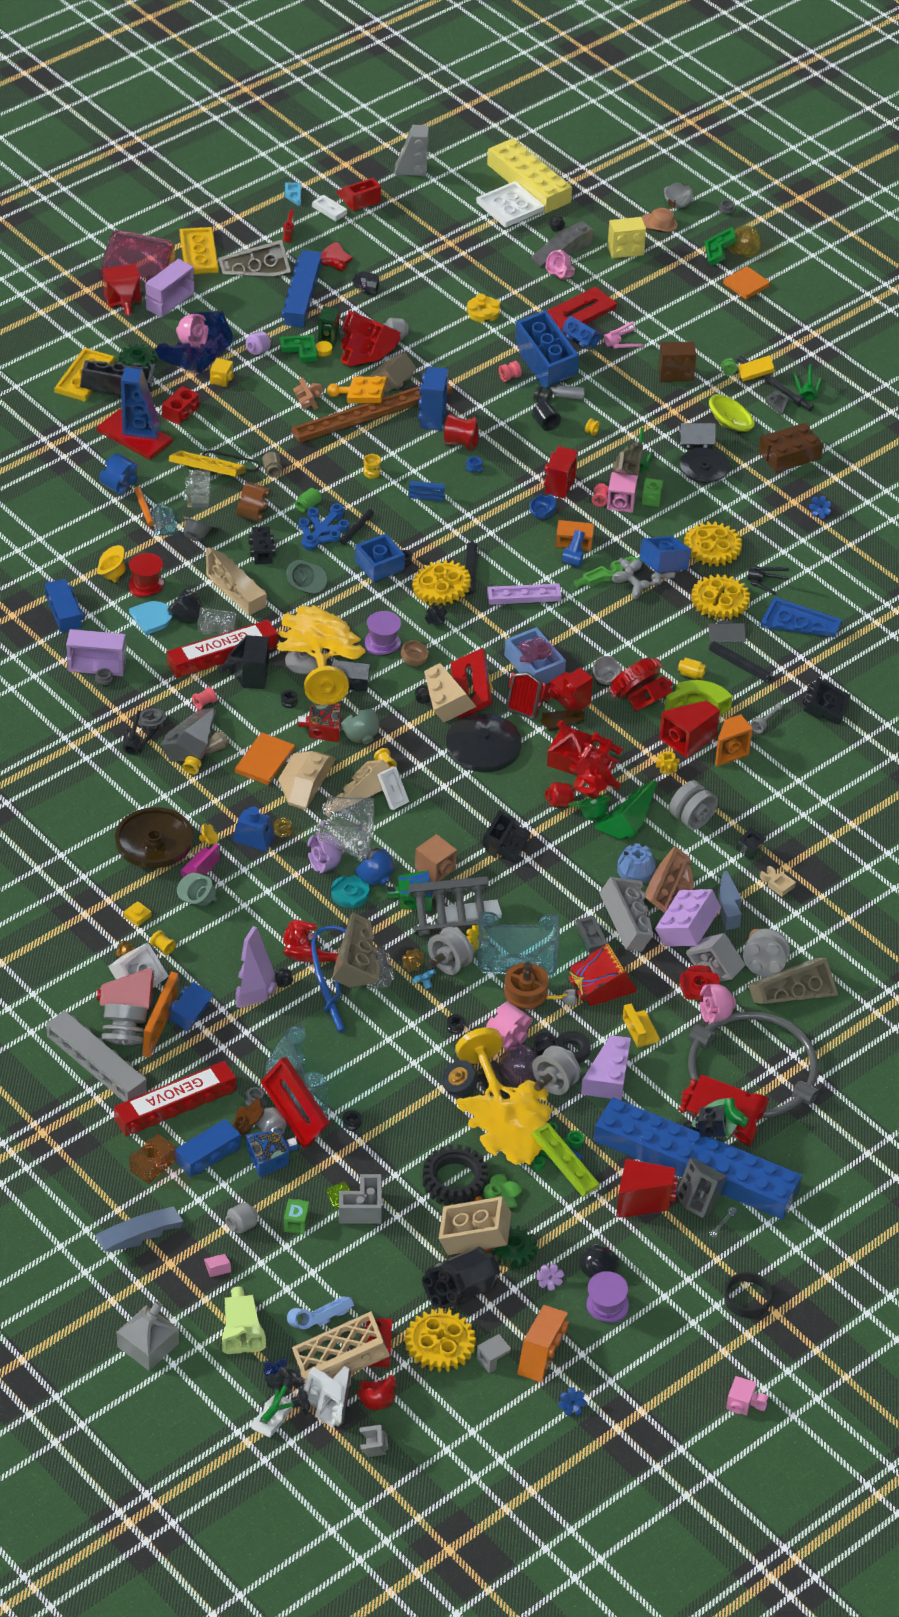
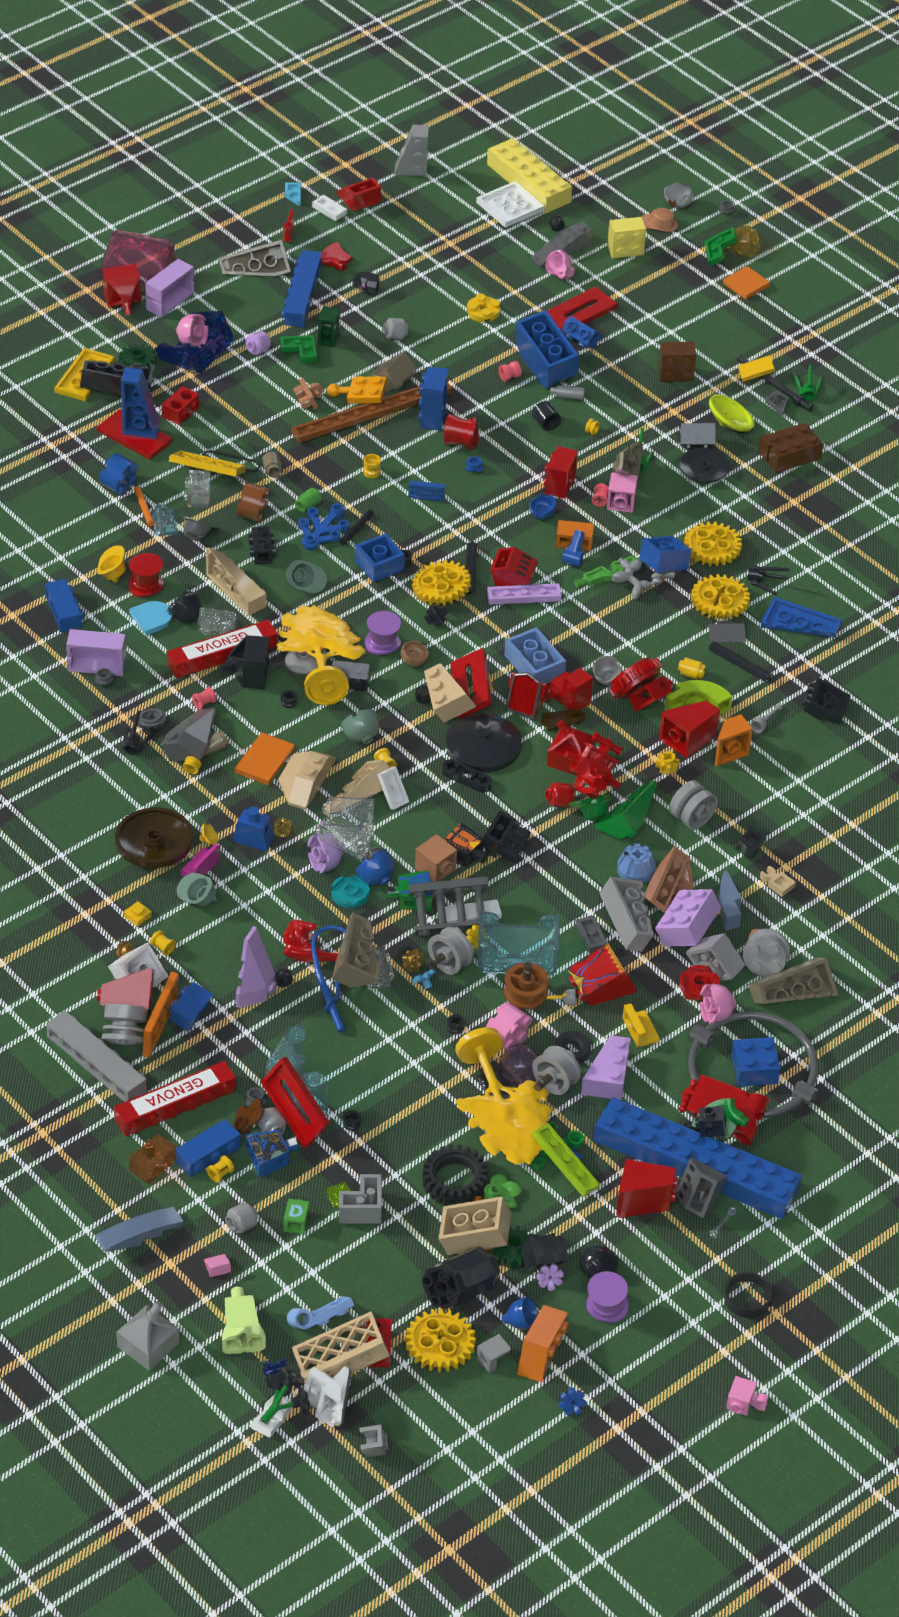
yellow tile [179,227,219,274] -> none
yellow brick [210,358,234,387] -> none
torso [298,704,340,742] -> none
yellow tile [315,341,332,357] -> none
red brick [341,310,401,366] -> none
red hair [356,1375,397,1411] -> none
black wheel [441,1061,478,1097] -> none
clear pink plate [517,637,552,662] -> none
pearl dark grey wheel [533,385,553,403] -> none
black wheel [535,1032,555,1057] -> none
bright pink plant [604,321,643,349] -> none
bright green brick [642,478,663,507] -> none
bright green bush [721,358,738,376] -> none
blue plant [809,496,832,519] -> none
none -> yellow bush [206,1156,234,1183]
none -> black beam [442,759,492,793]
none -> torso [444,822,488,867]
none -> red slope [490,547,538,586]
none -> blue helmet [502,1297,538,1330]
none -> black brick [520,1233,570,1270]
none -> blue brick [731,1037,781,1087]

